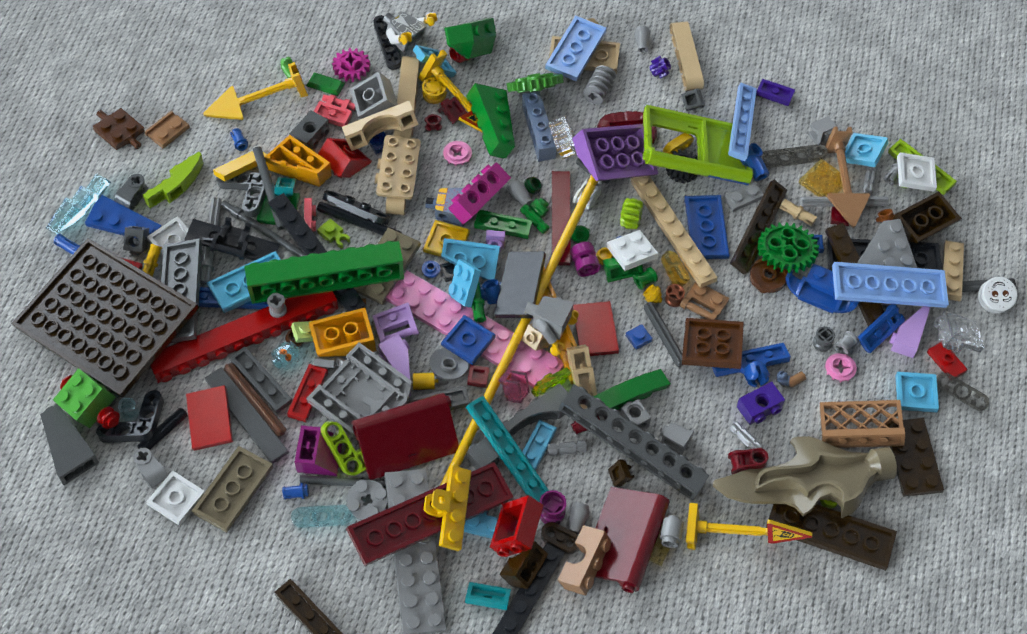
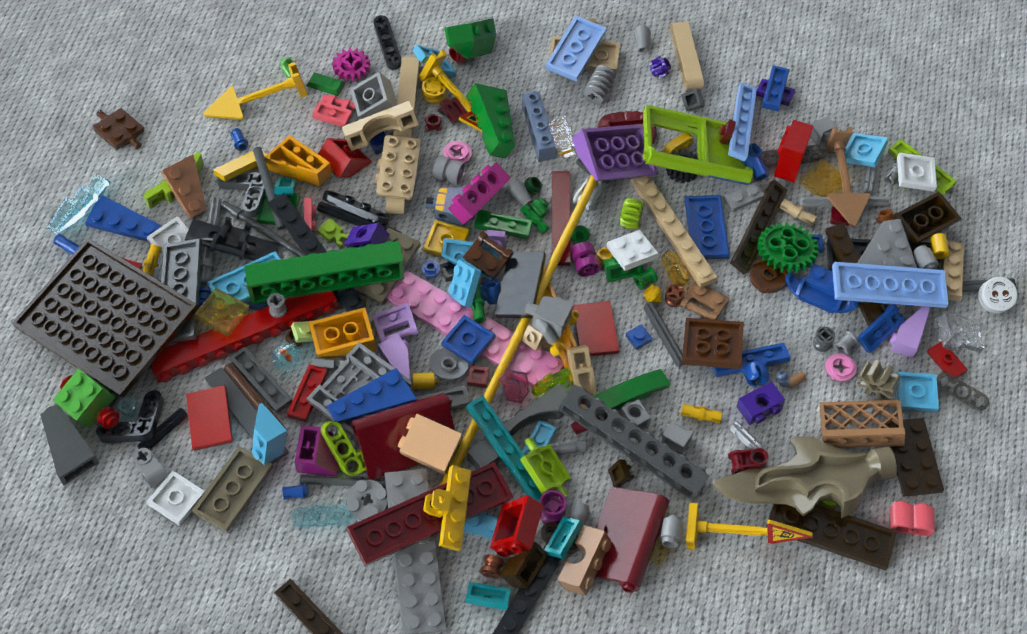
dark grey piece [114,174,148,210] -> none
dark grey brick [123,226,149,255] -> none
medium nougat plate [145,111,190,149] -> none
dark grey brick [289,110,330,150] -> none
torso [383,12,438,52] -> none
bright green gear [506,73,564,93] -> none
none -> nougat wing [161,154,207,220]
none -> clear yellow plate [194,288,249,337]
none -> medium azure slope [252,403,287,465]
none -> blue wing [326,368,417,424]
none -> dark purple brick [344,223,390,248]
none -> light nougat slope [398,414,462,475]
none -> light grey wheel [433,155,465,185]
none -> reddish brown plate [463,231,514,279]
none -> copper wheel [480,554,504,579]
none -> lime plate [520,437,571,498]
none -> teal piece [544,516,583,559]
none -> yellow pin [681,403,722,424]
none -> dark red plate [719,119,736,144]
none -> blue tile [761,65,790,112]
none -> red wedge [774,120,814,183]
none -> dark tan gear [857,360,901,400]
none -> coral brick [889,500,935,536]
none -> light grey brick [913,245,939,270]
none -> yellow piece [930,233,950,259]

